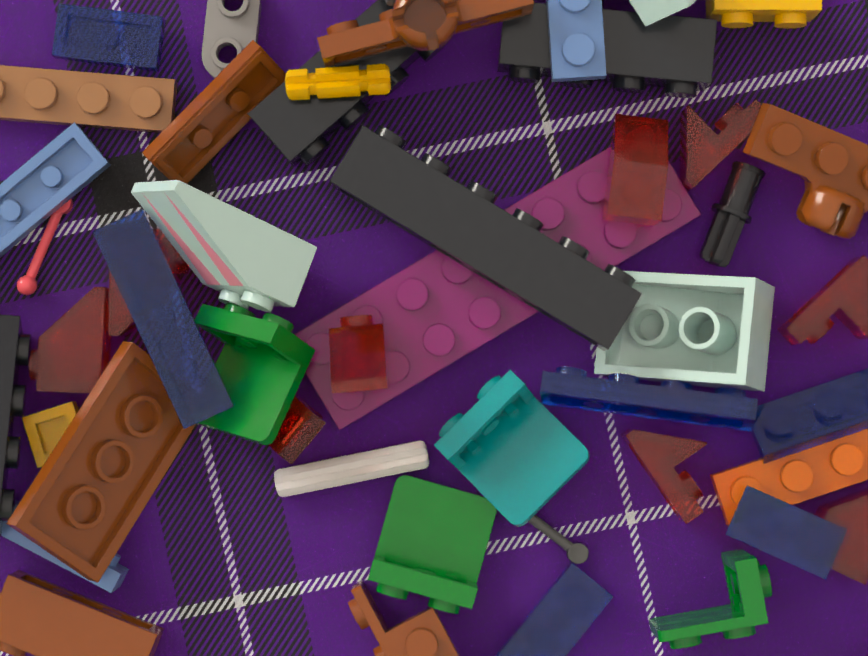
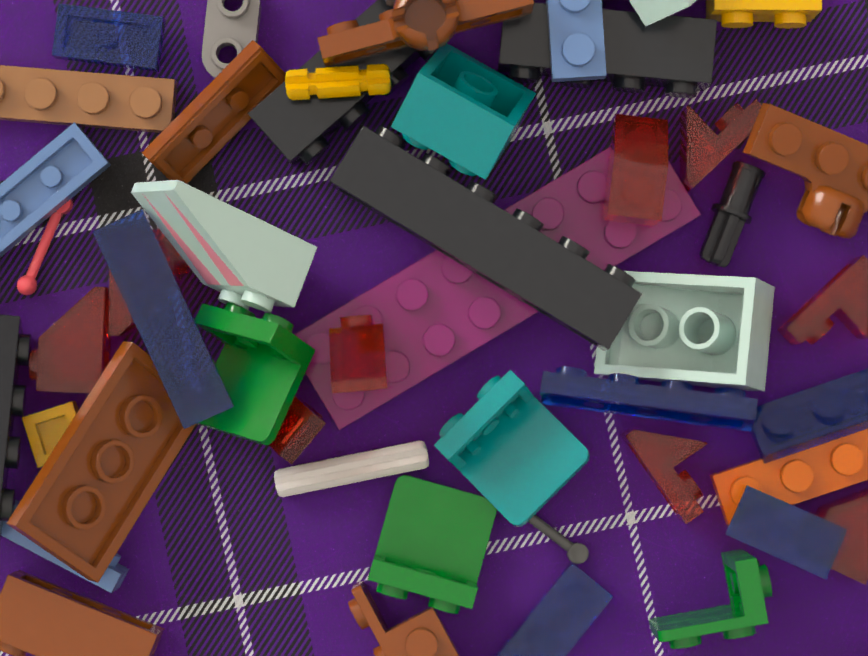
none -> teal brick [391,43,536,180]

